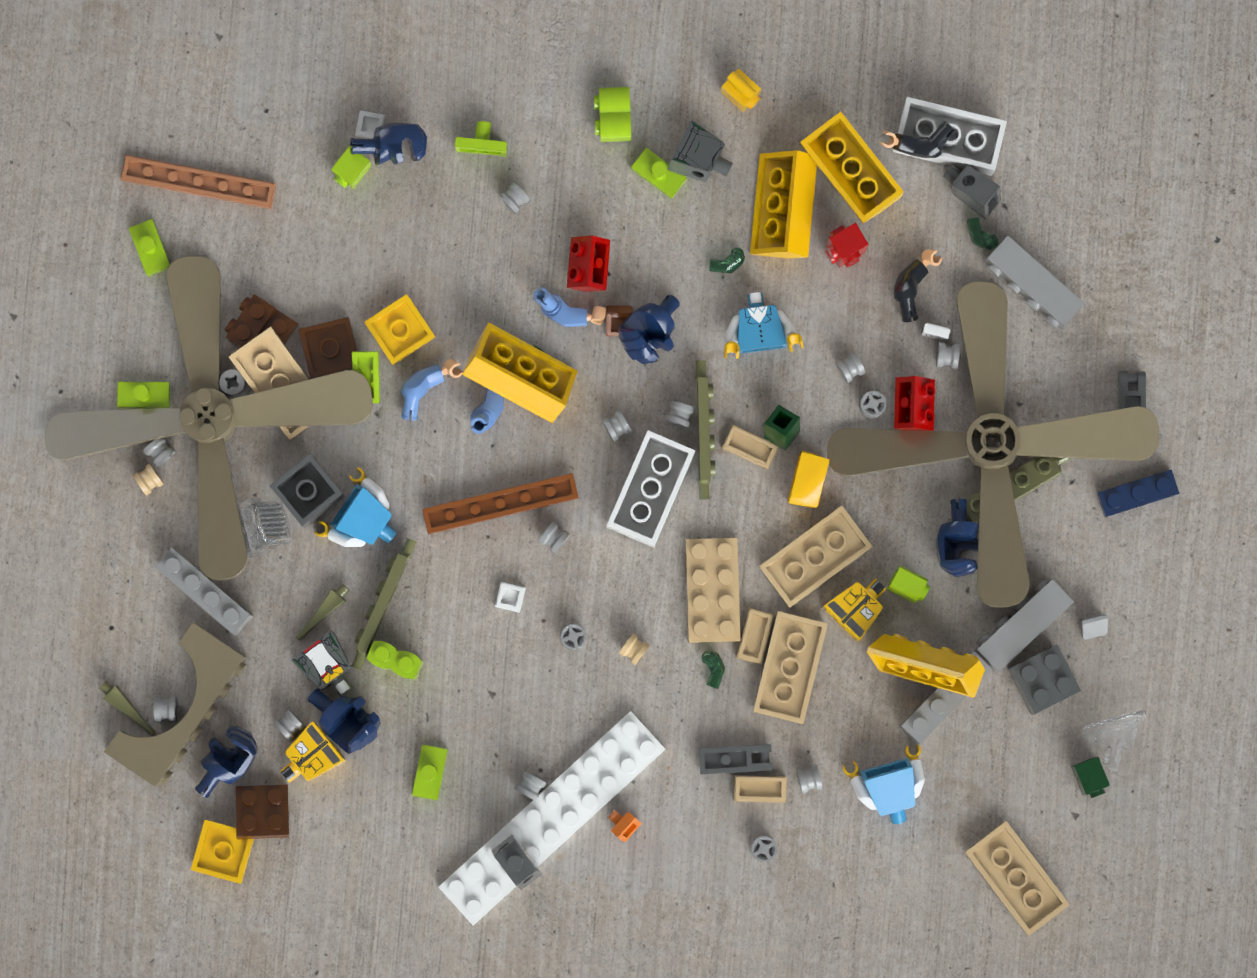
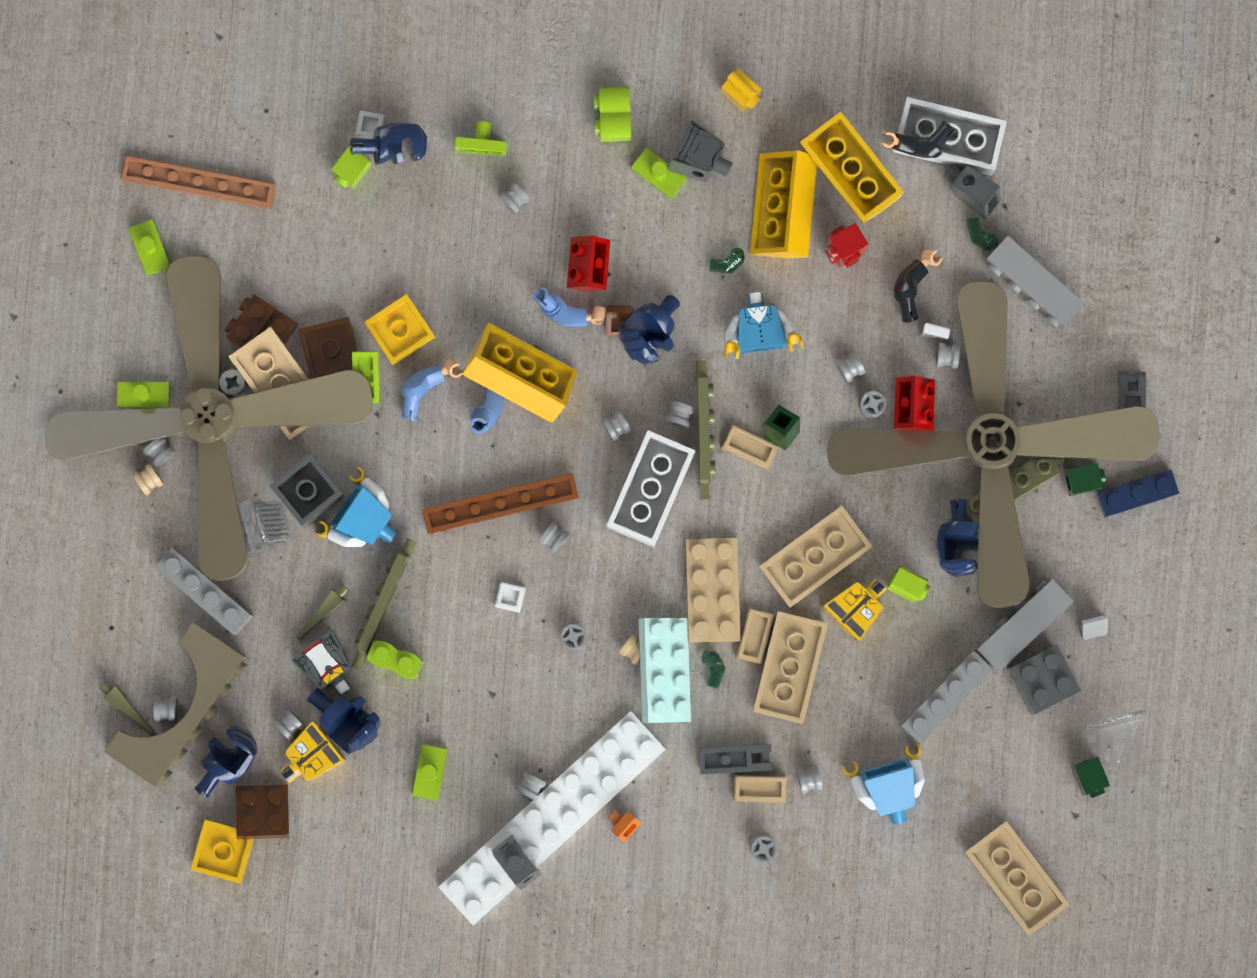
yellow piece [787,450,830,509] -> none
yellow slope [867,634,985,698] -> none
none -> light aqua plate [639,618,691,723]
none -> dark green brick [1064,463,1106,497]

